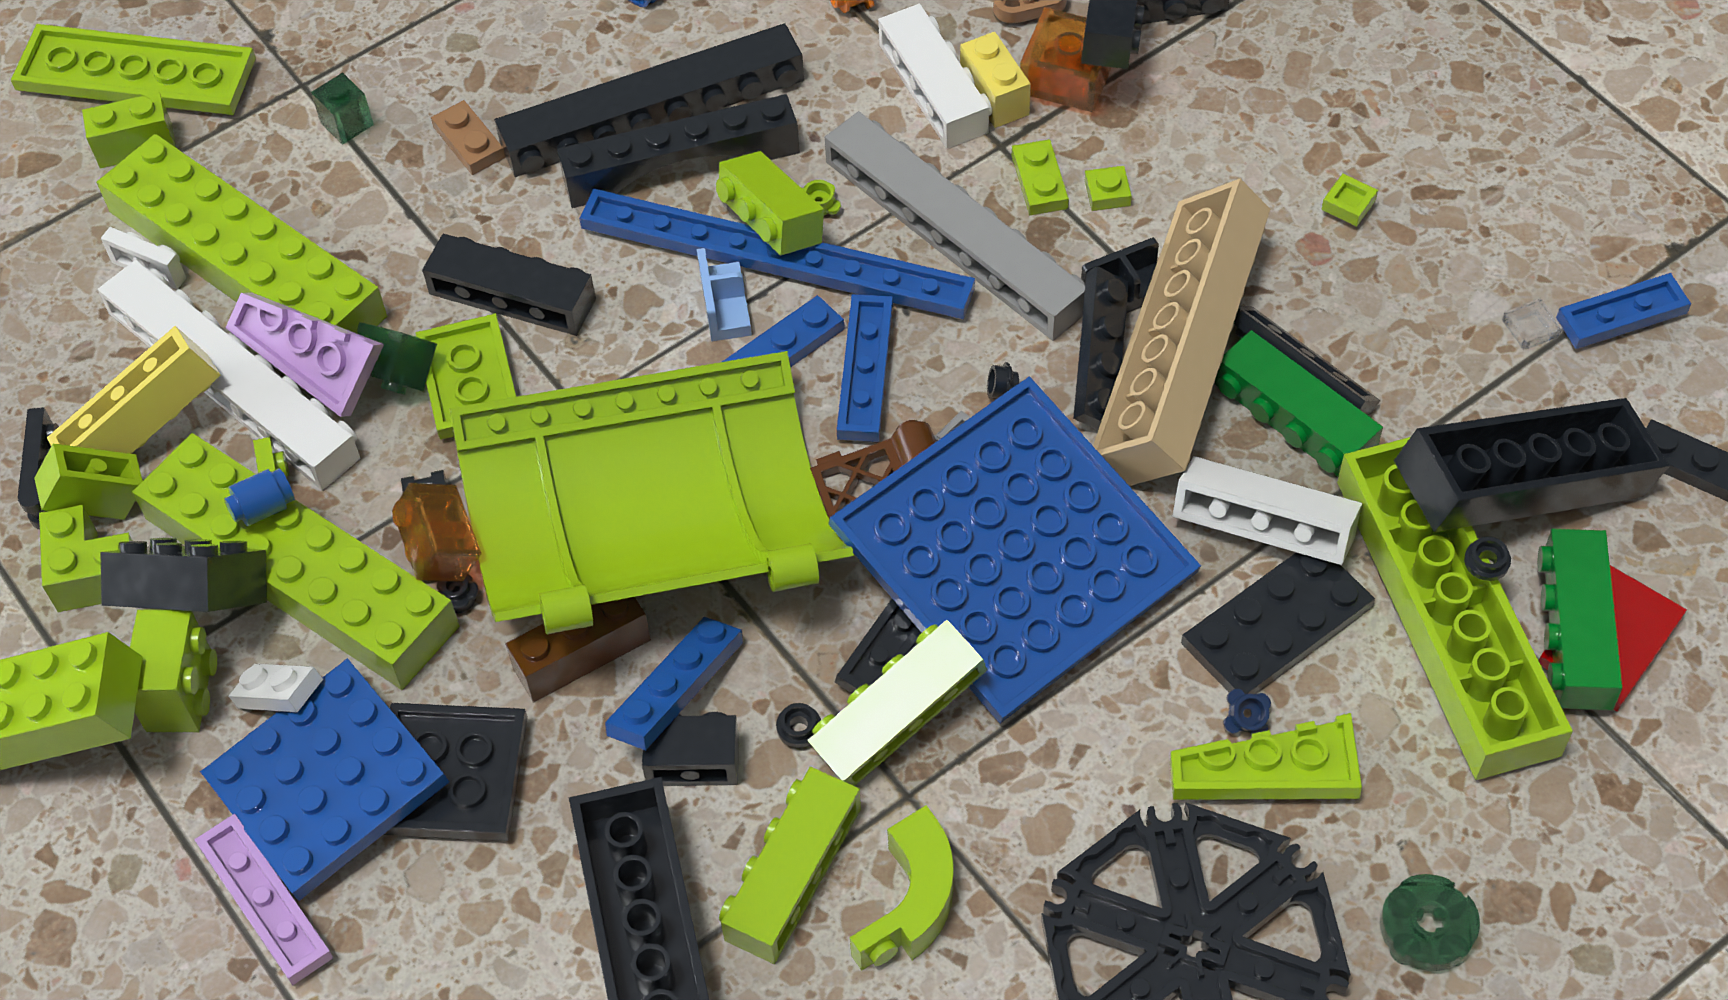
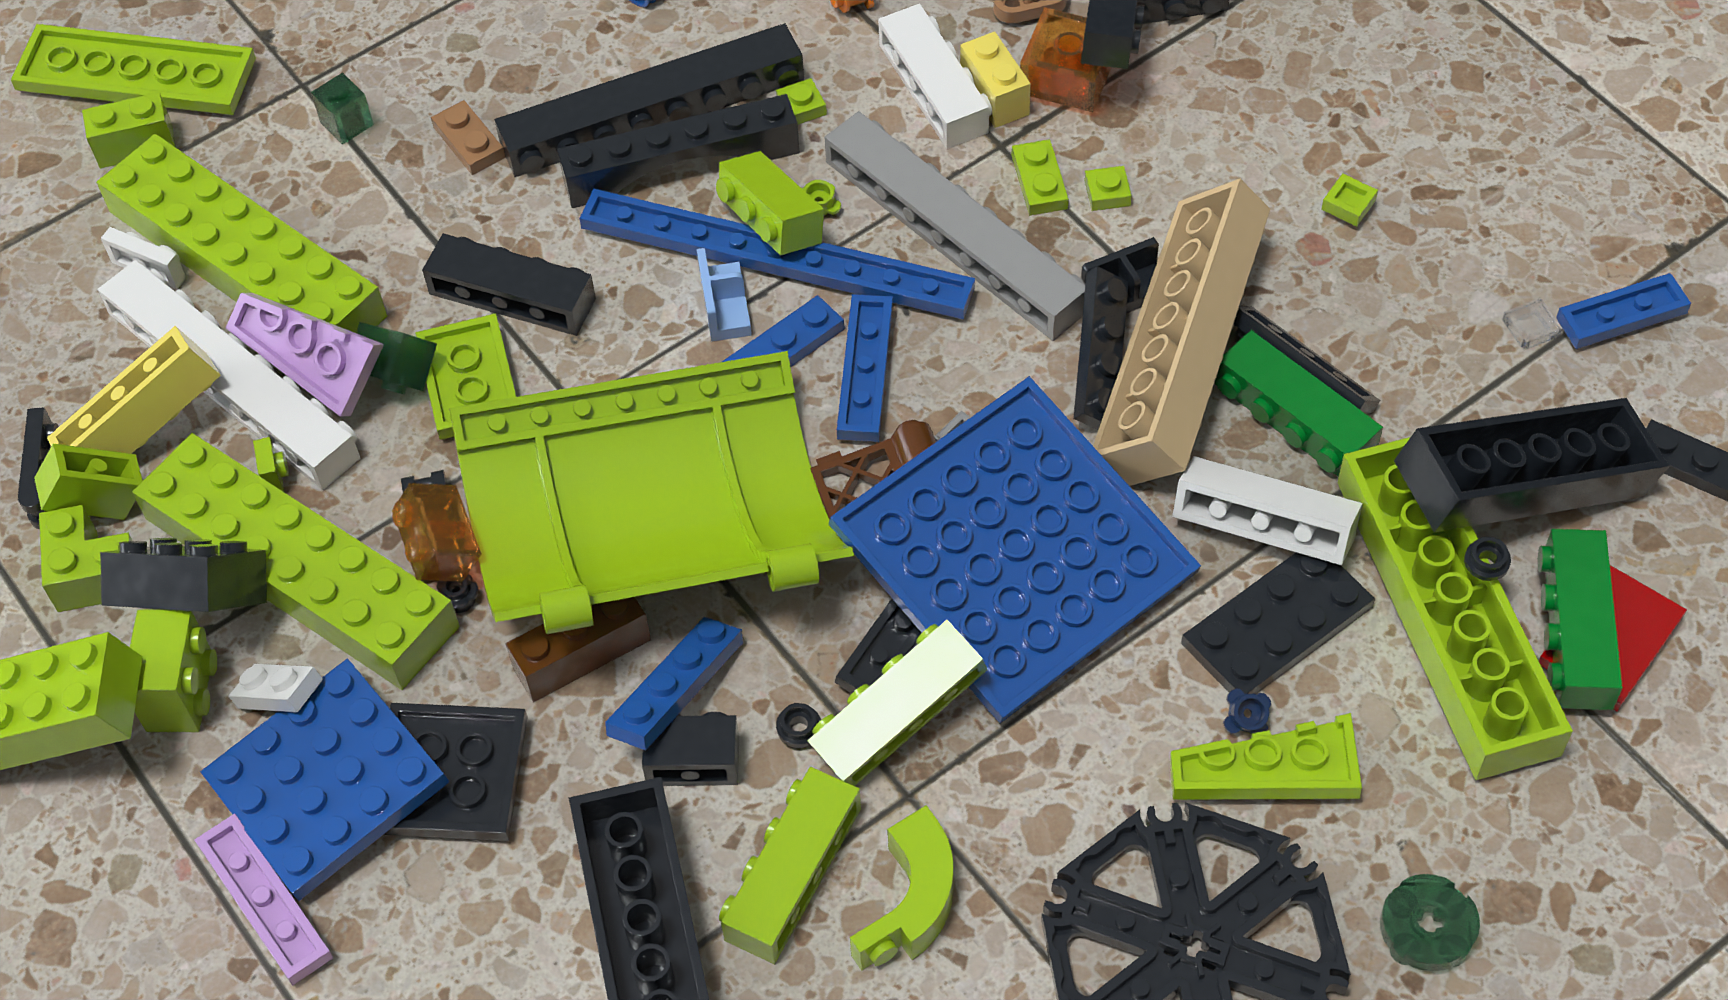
blue brick [224,468,295,526] -> none
black plate [987,362,1019,399] -> none
none -> lime plate [776,78,827,125]

